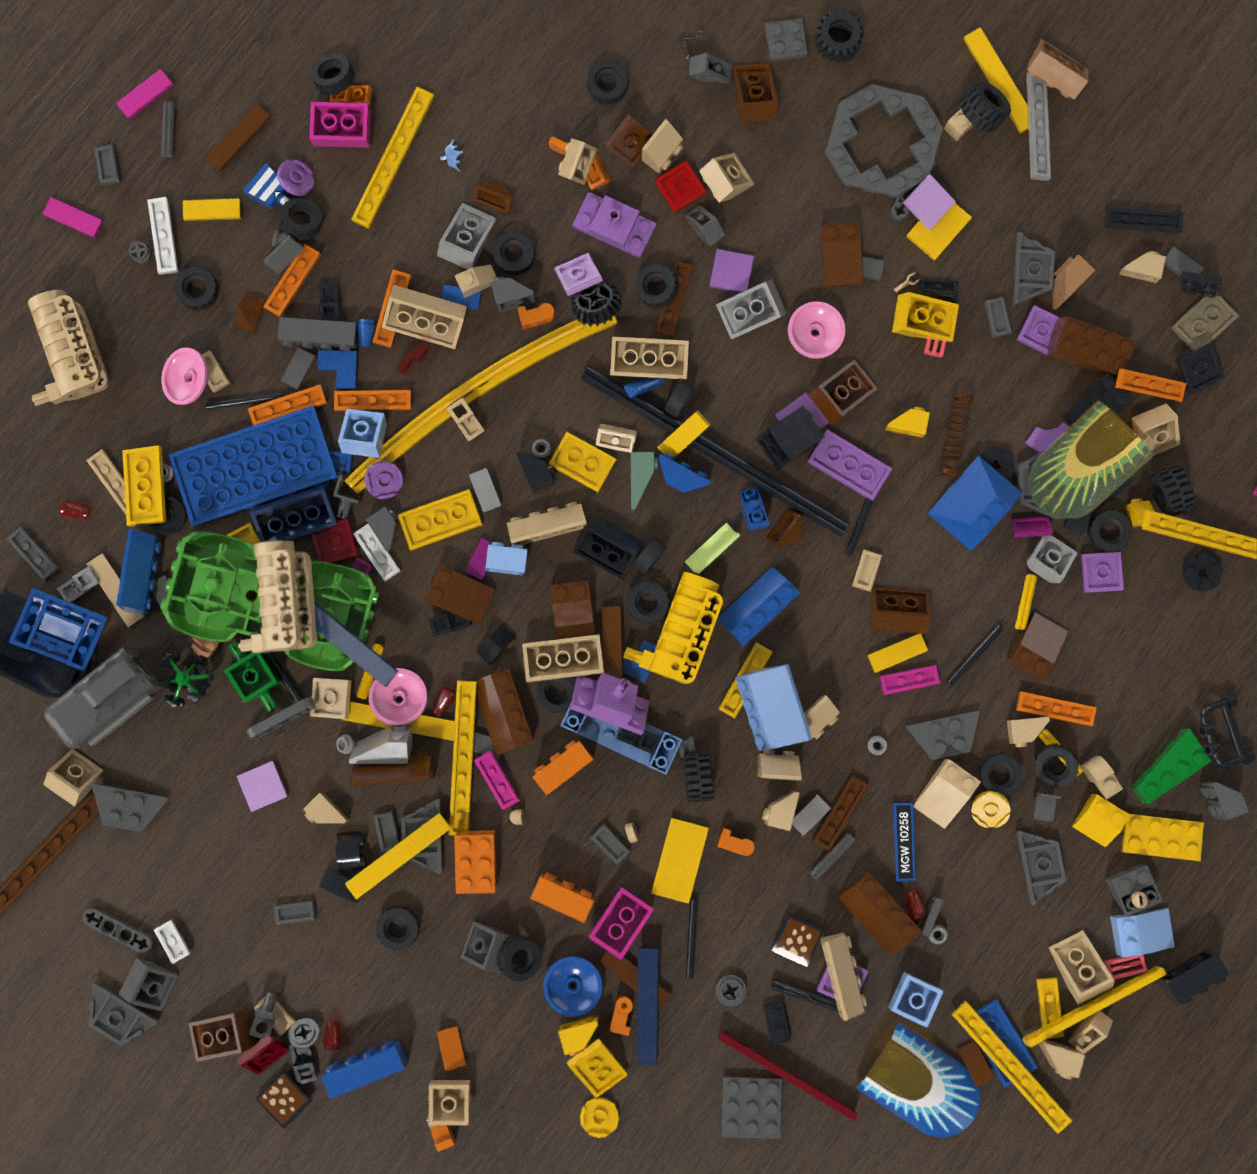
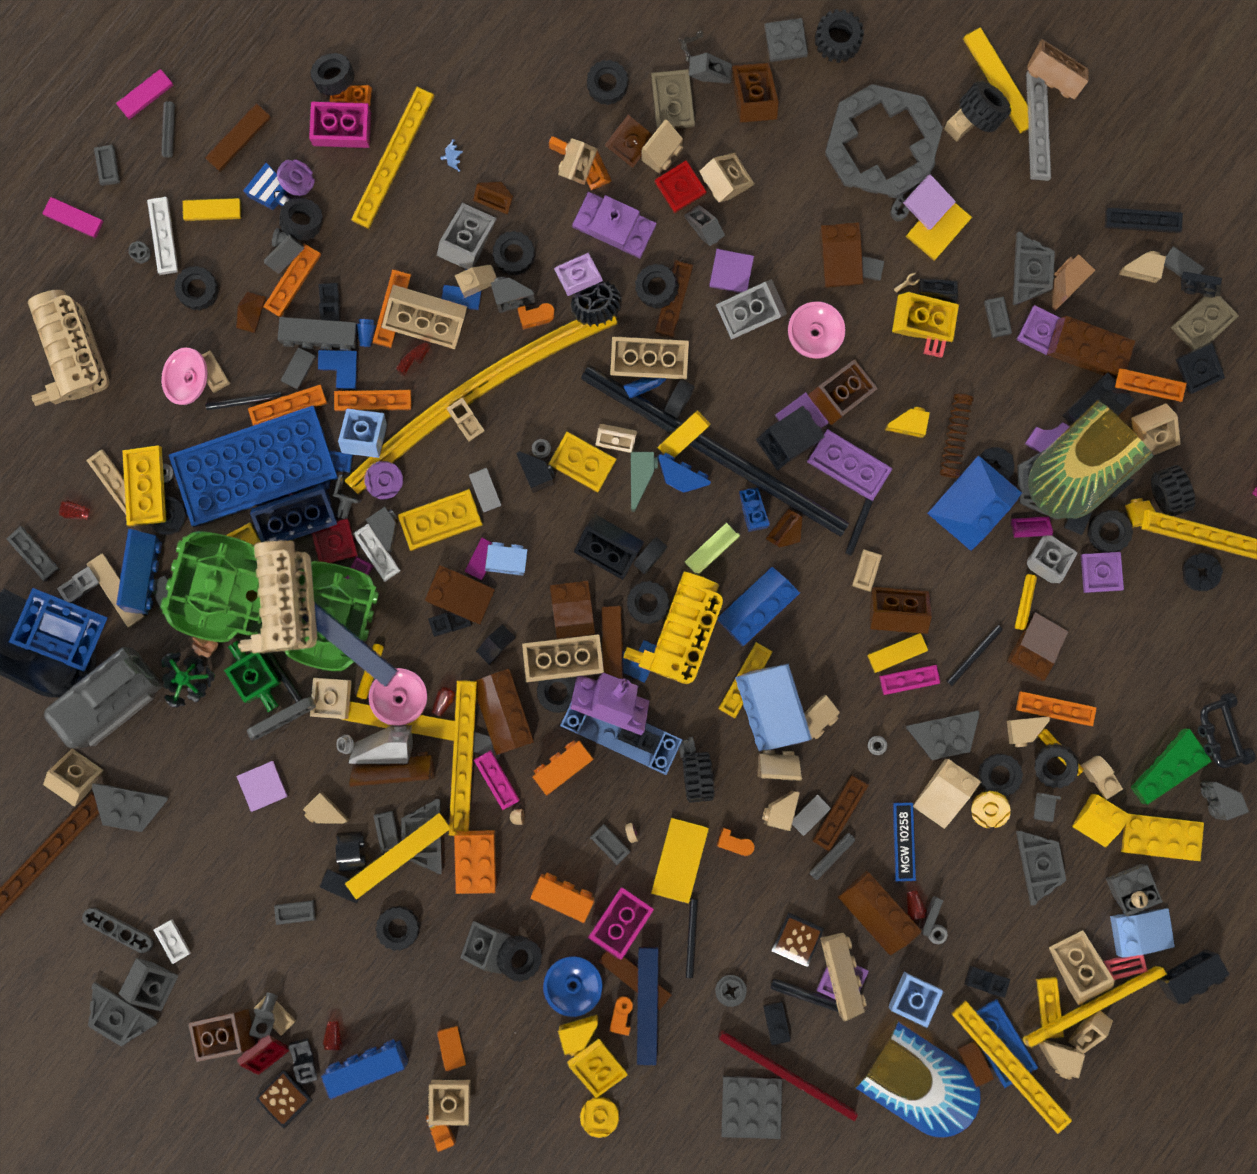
dark grey gear [288,1018,320,1050] -> none
tan slope [507,502,587,545] -> none
none -> dark tan plate [651,69,695,129]
none -> black slope [964,966,1011,998]

